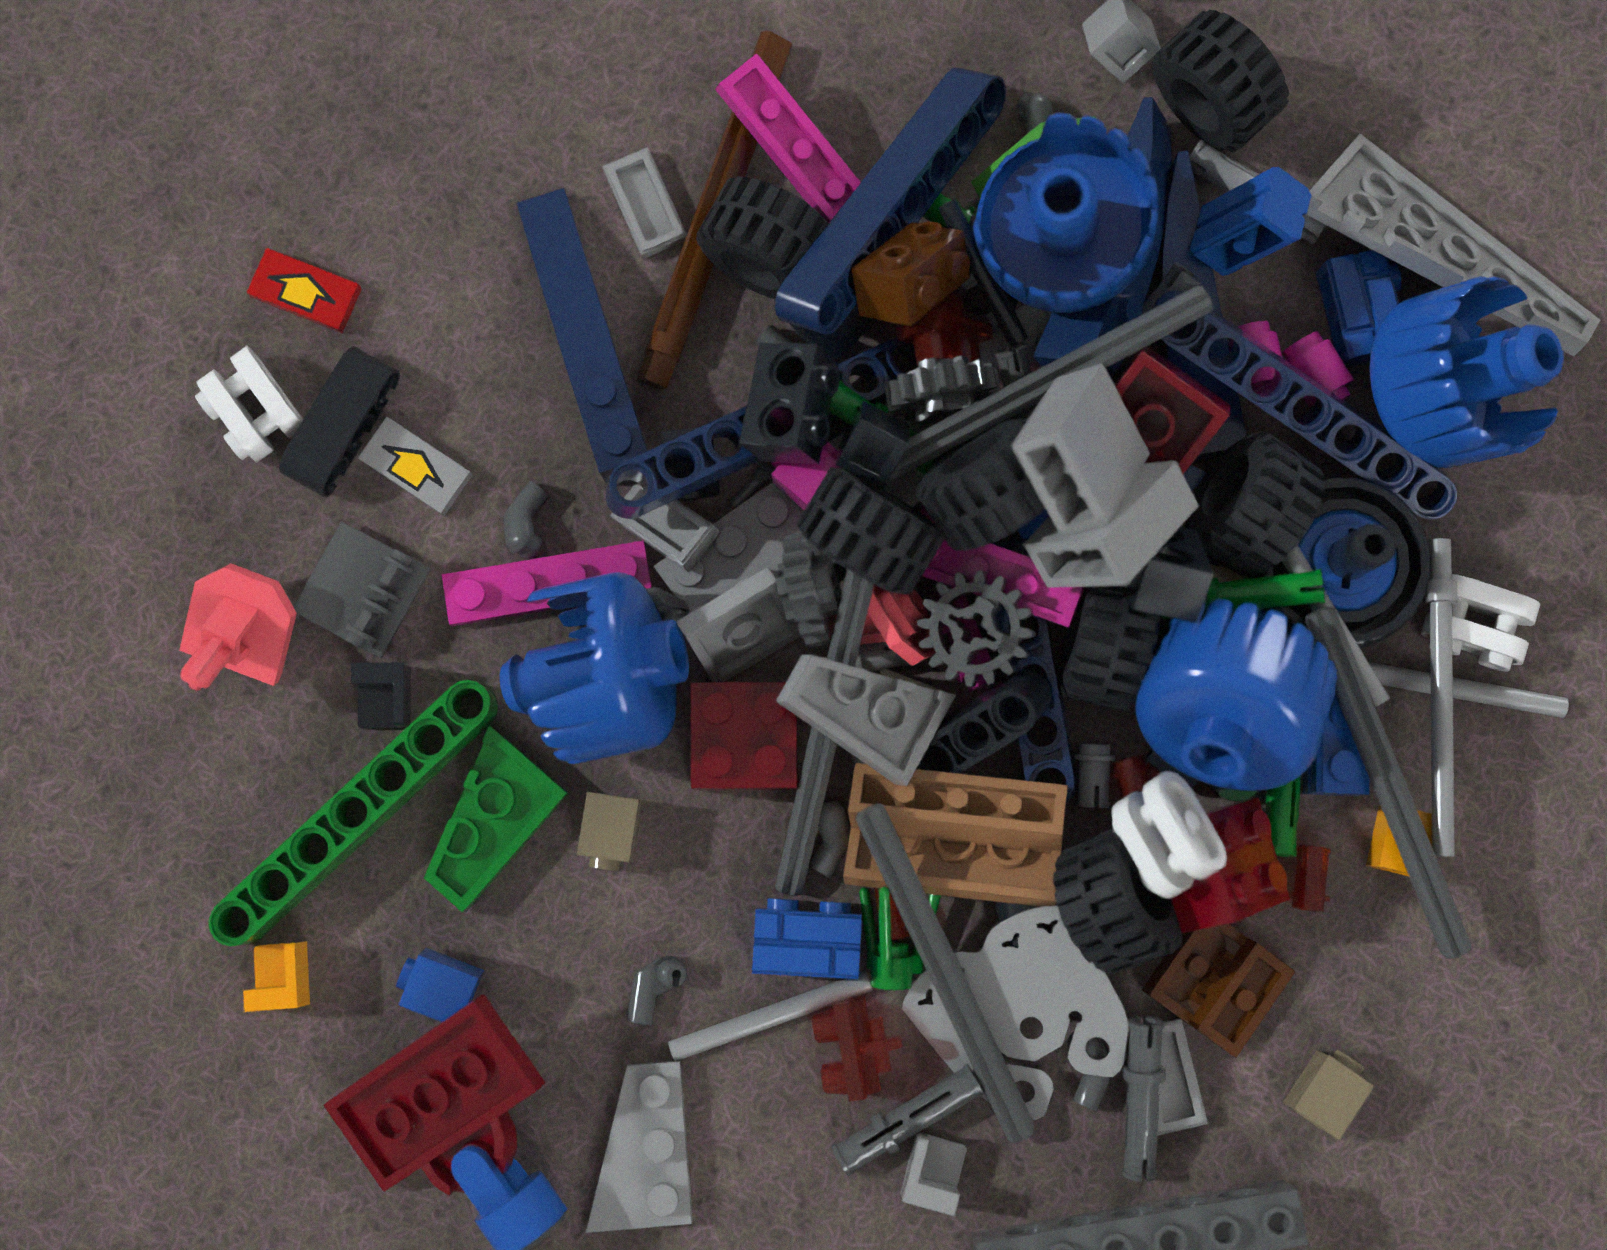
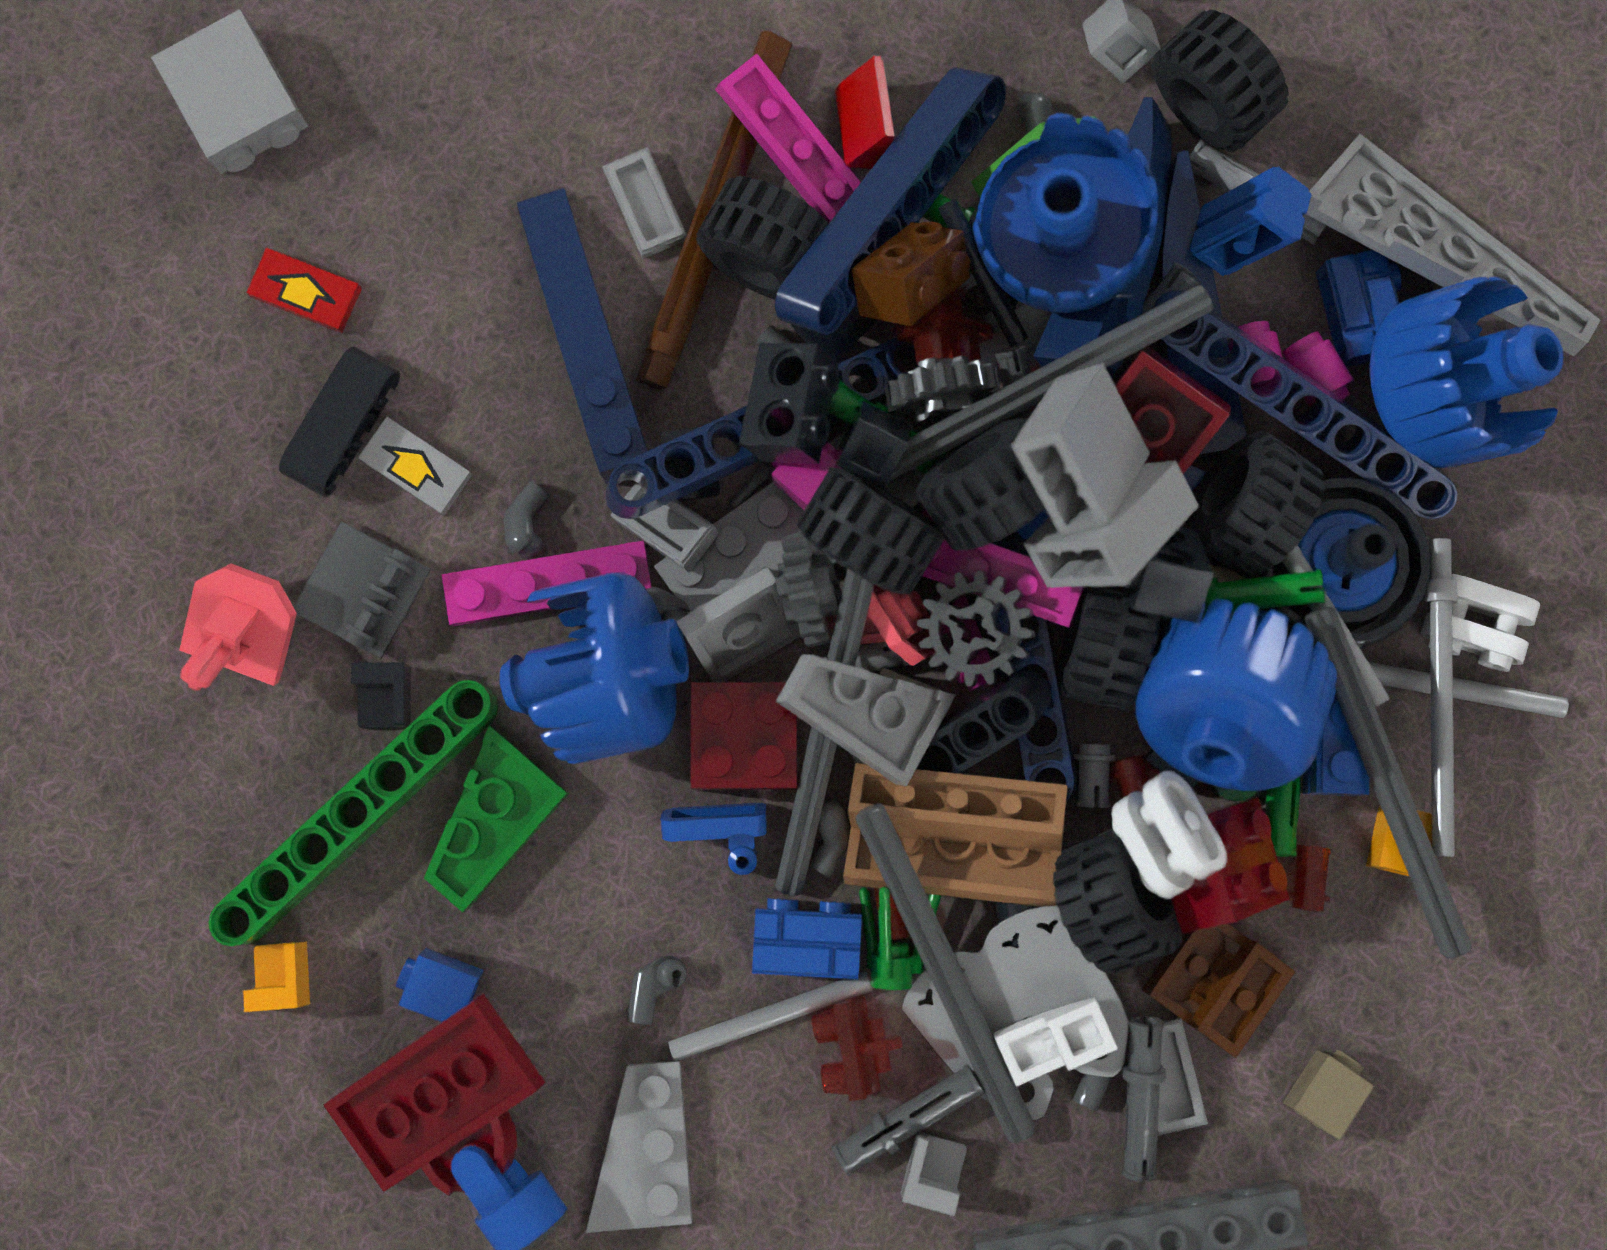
white brick [195,346,304,462] -> none
dark tan brick [577,792,643,871] -> none
none -> light grey brick [151,9,308,174]
none -> blue piece [661,803,767,875]
none -> red slope [835,56,895,169]
none -> white slope [993,998,1118,1086]

